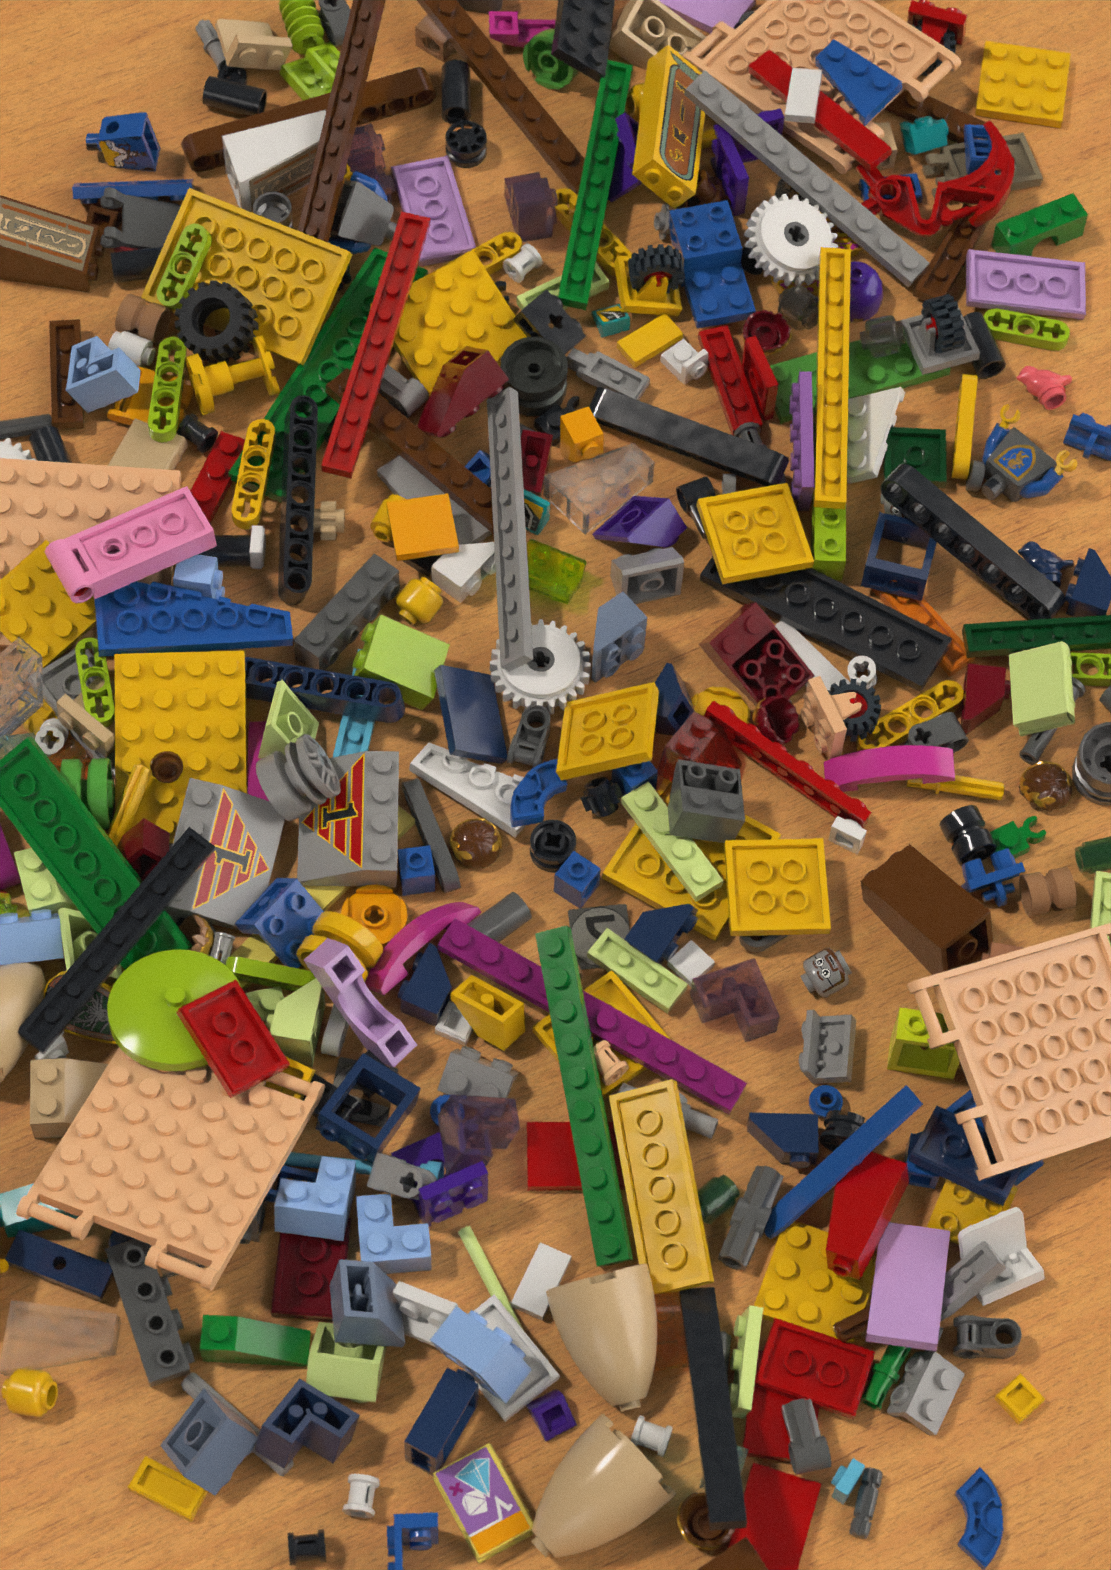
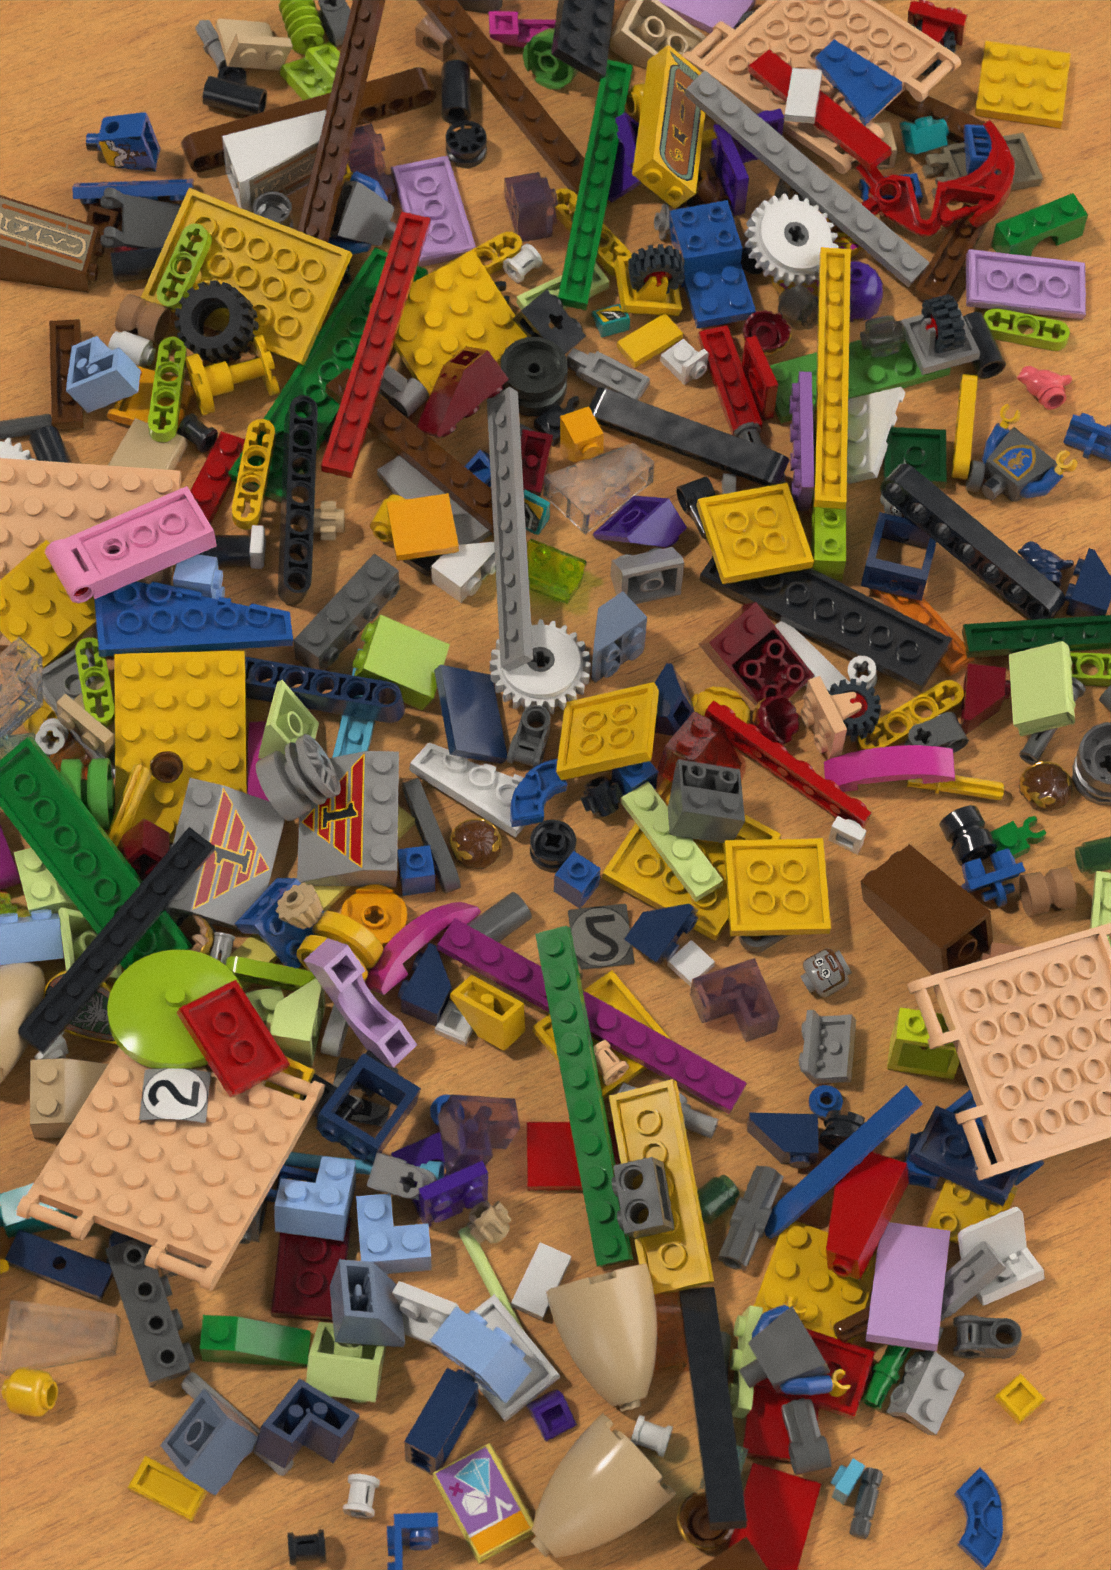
yellow head [396,577,443,625] -> none
light grey bracket [437,1046,519,1114] -> none
yellowish green plate [587,928,688,1014] -> none
none -> sticker [139,1068,210,1123]
none -> tan piece [276,882,323,930]
none -> tan gear [467,1201,511,1243]
none -> dark grey brick [611,1157,675,1239]
none -> dark grey torso [739,1296,850,1397]

